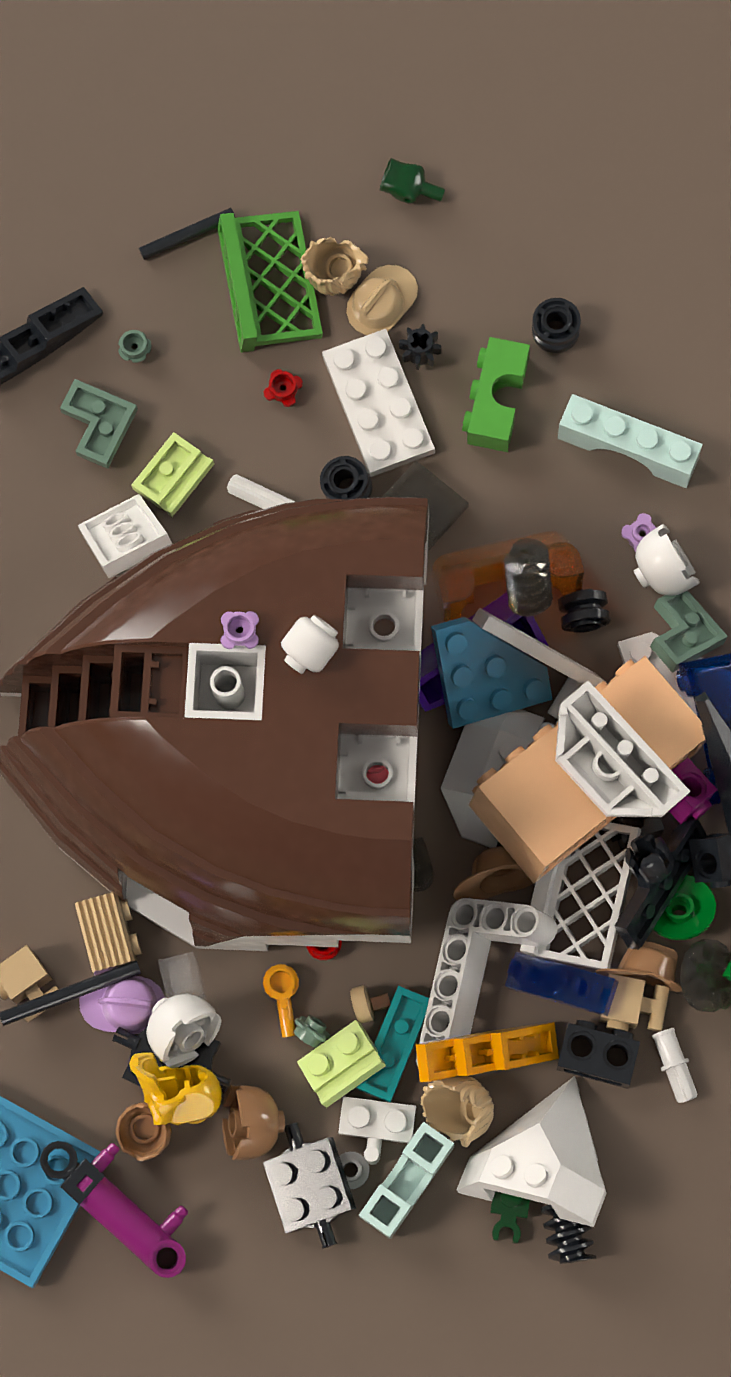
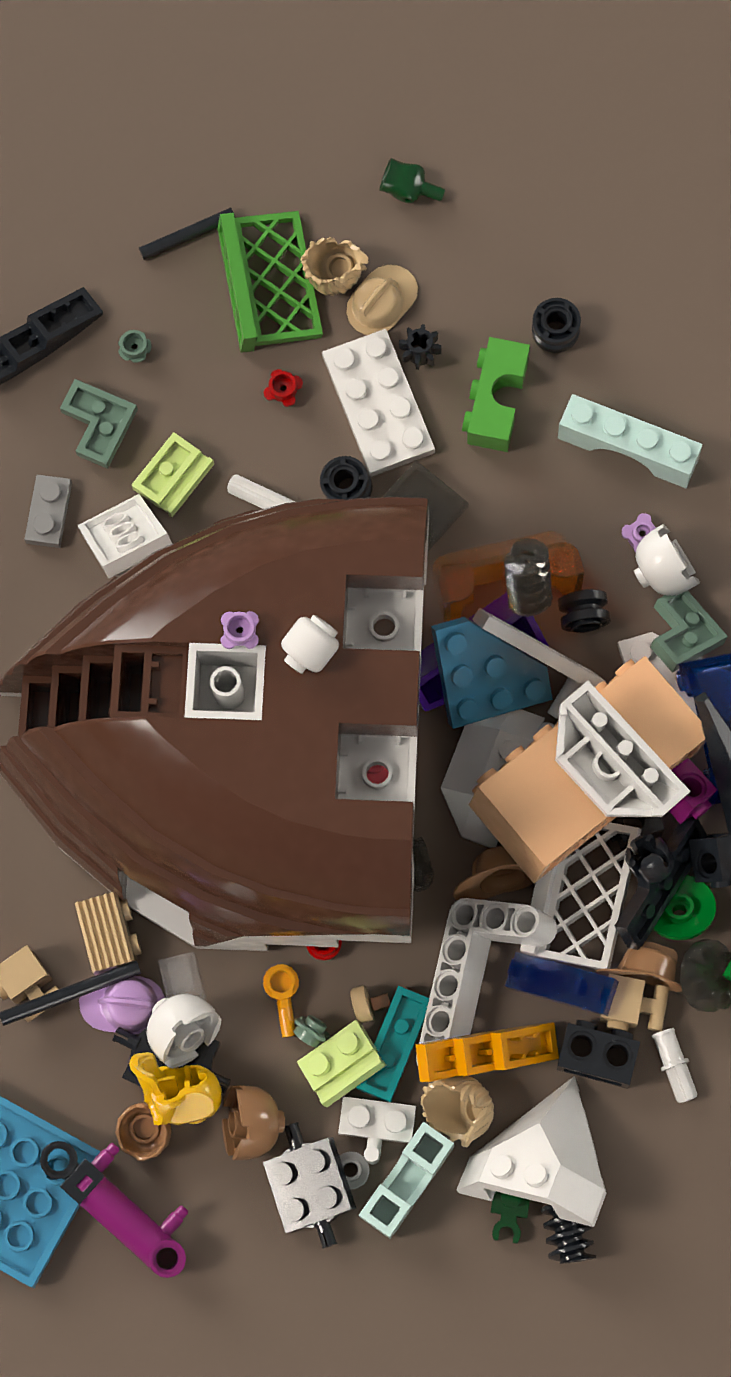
none -> light grey plate [24,475,72,548]

